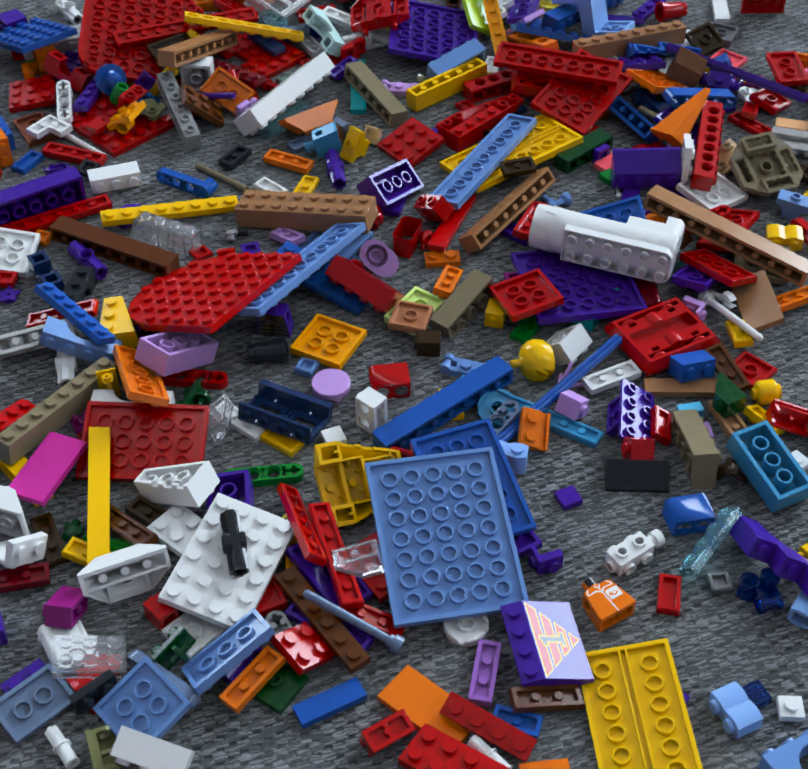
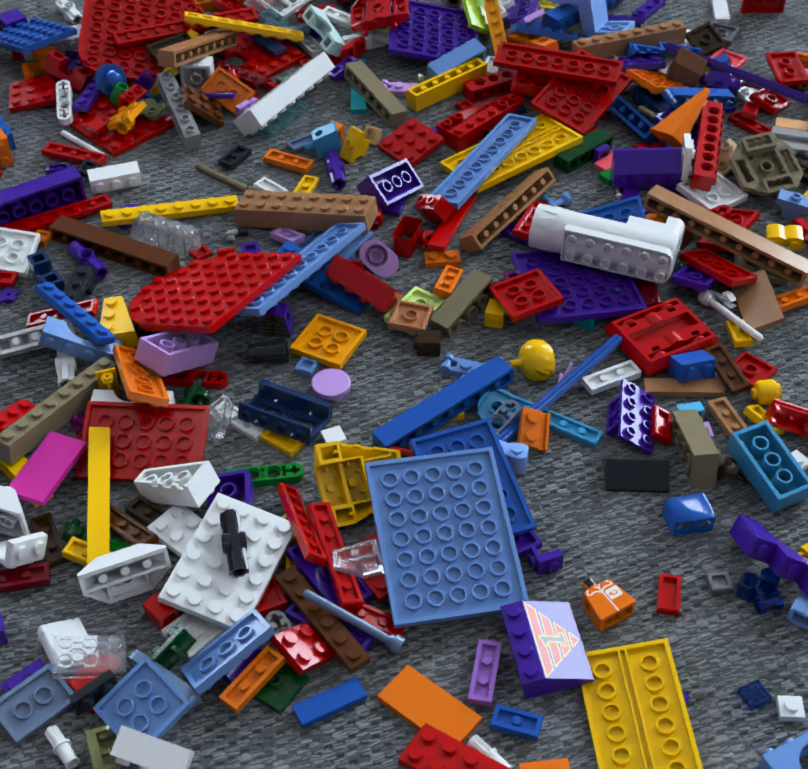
blue tile [10,150,45,175] -> none
copper tile [12,111,60,148] -> none
white plate [26,114,73,139] -> none
magenta brick [42,586,88,629] -> none
blue beam [155,167,218,199] -> none
orange wedge [278,99,338,135] -> none
sand blue tile [333,117,349,141] -> none
white brick [355,386,388,434] -> none
red hinge [359,709,416,757] -> none
red piece [368,362,411,399] -> none
red plate [439,691,538,763] -> none
white tile [444,615,489,647] -> none
dark brown plate [499,156,537,179] -> none
reddish brown plate [508,684,585,713] -> none
green tile [510,315,543,344] -> none
white slope [546,323,593,366] -> none
lavender brick [554,390,590,421] -> none
dark purple tile [554,485,583,511] -> none
white brick [605,529,665,576] -> none
red brick [621,437,655,460] -> none
red plant [654,2,688,22] -> none
clear light blue plate [679,506,743,576] -> none
lavender bracket [682,295,707,322] -> none
light blue brick [708,681,764,739] -> none
dark green slope [712,372,747,419] -> none

